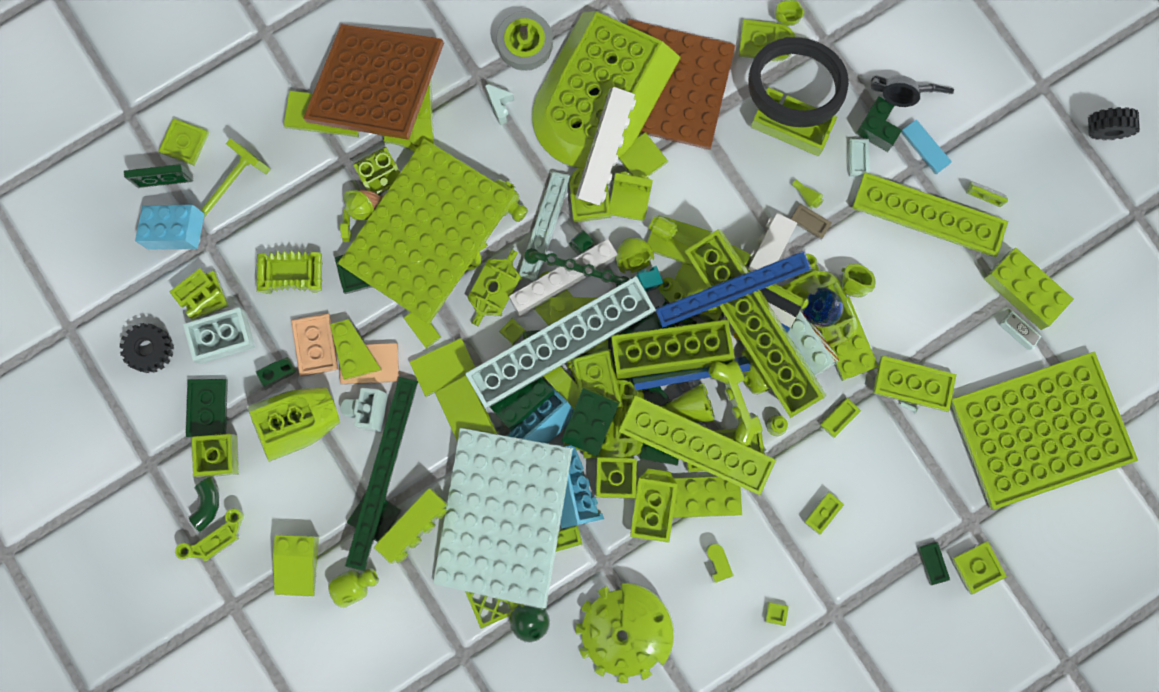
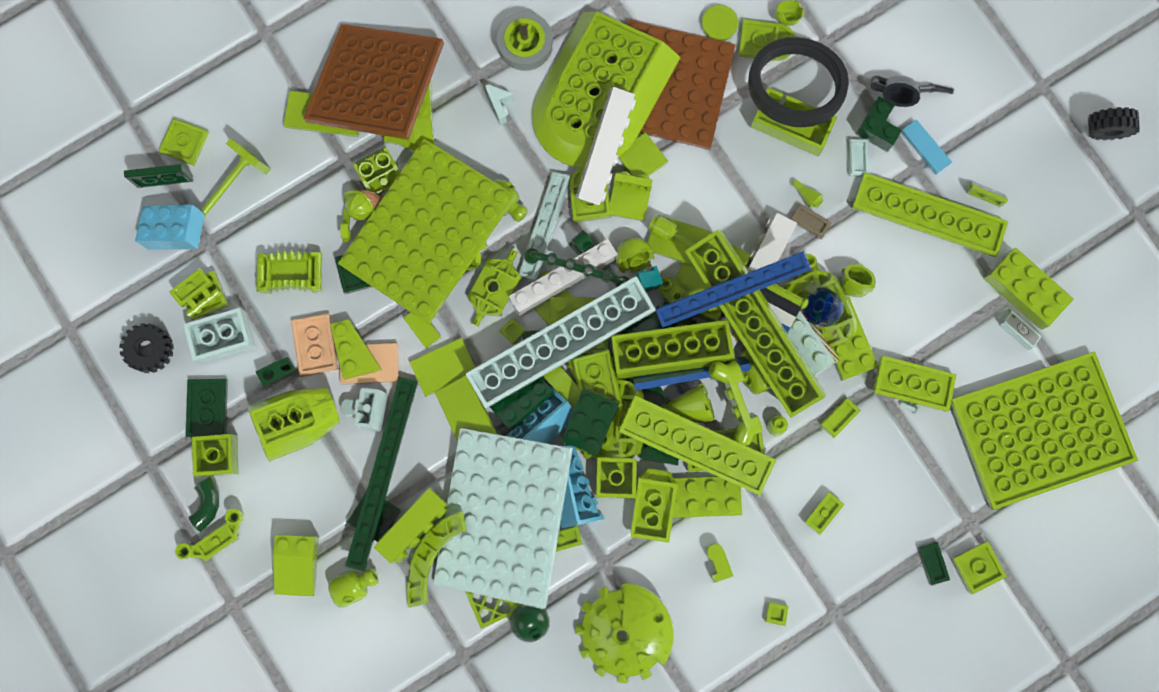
none -> lime tile [407,512,467,608]
none -> lime tile [702,5,738,41]

